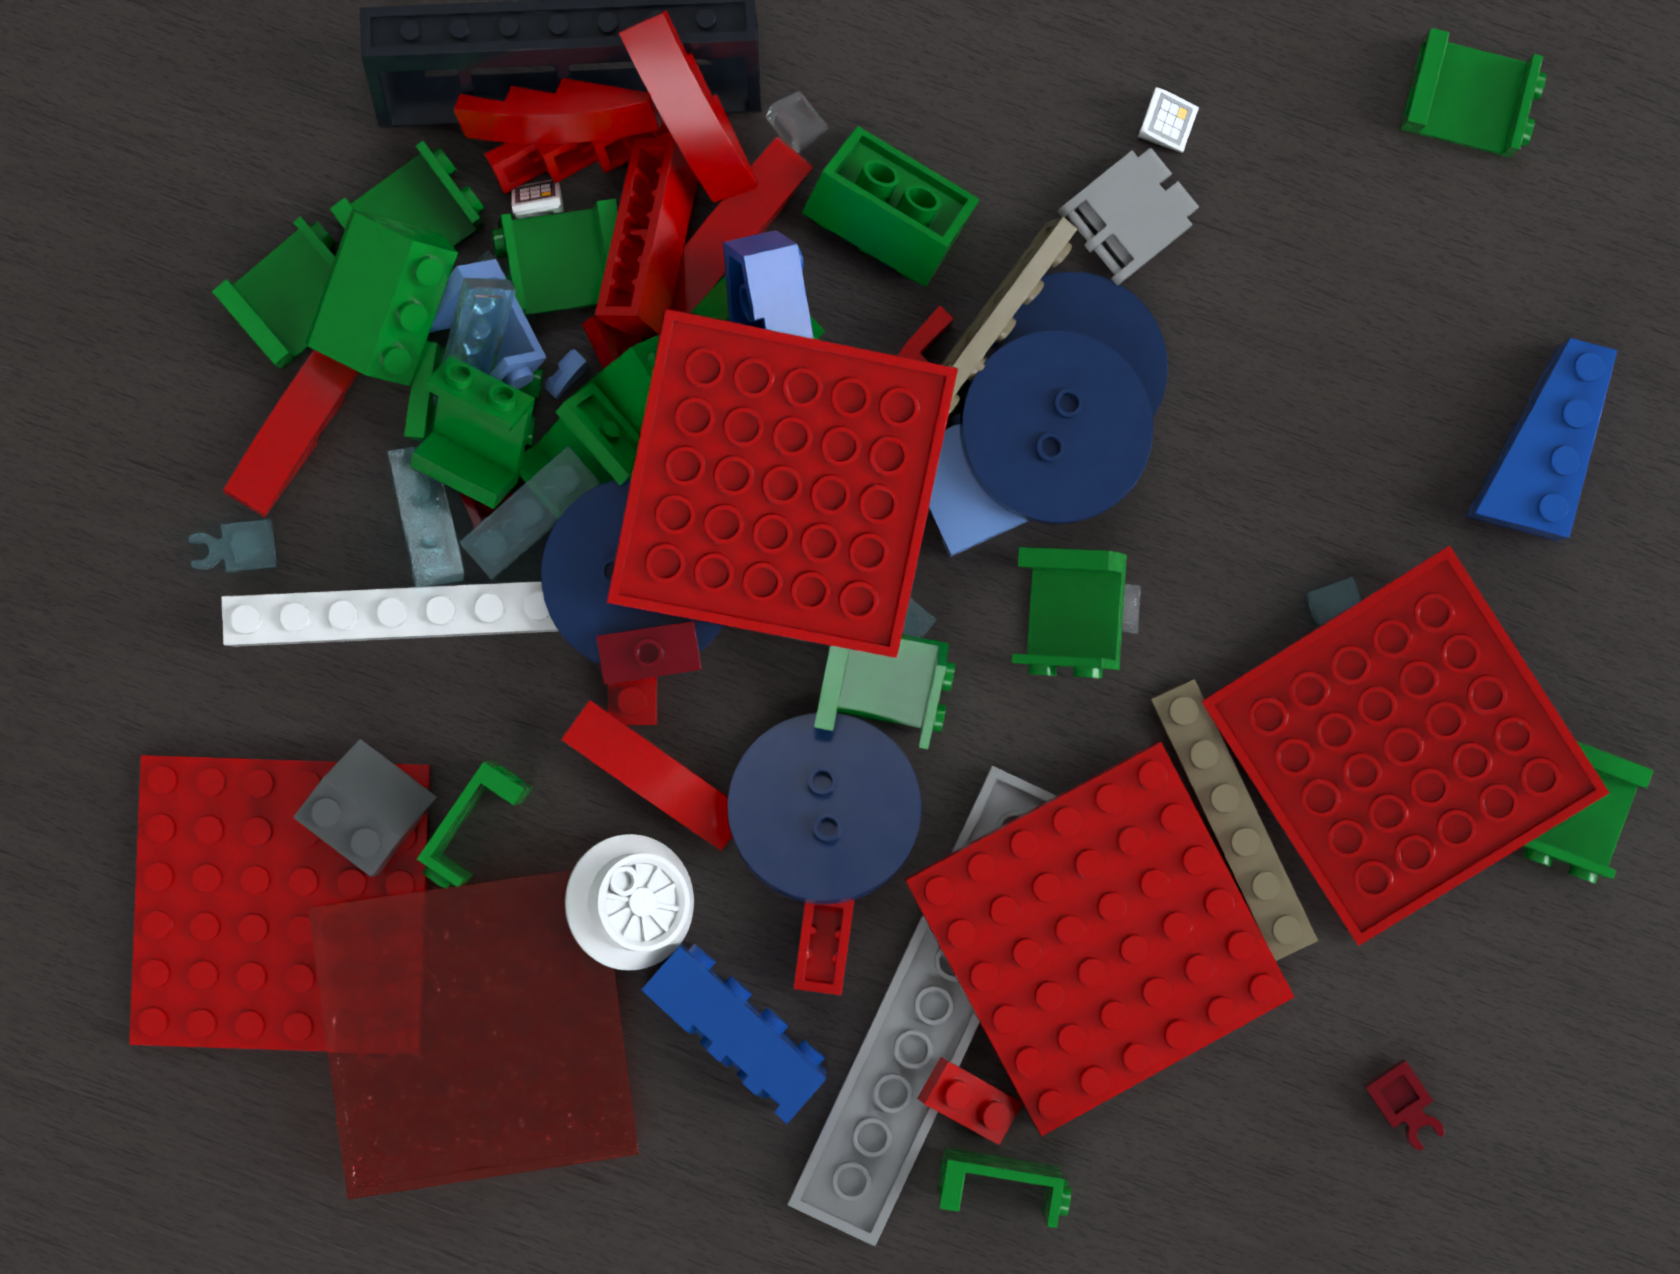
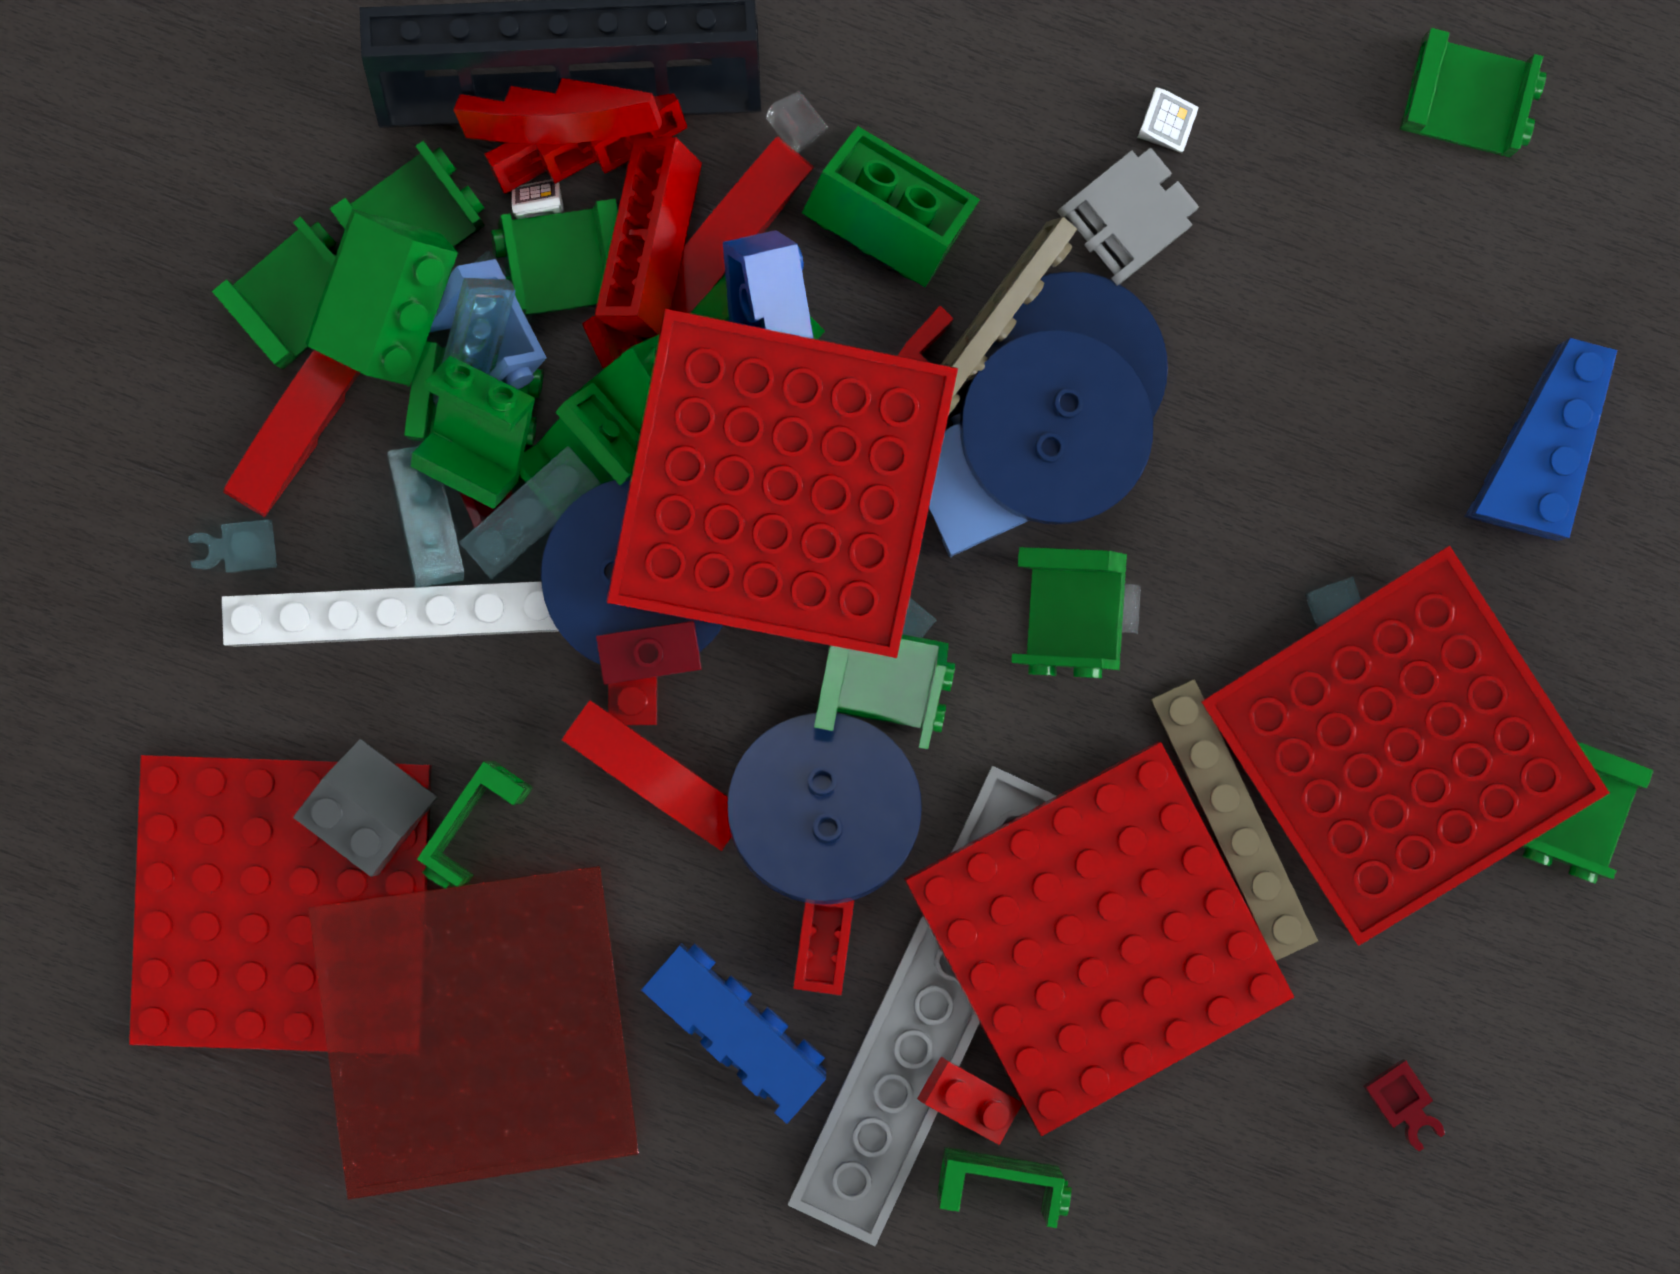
medium blue tile [545,349,590,400] -> none
white wheel [565,834,694,970] -> none
red slope [619,10,758,203] -> none

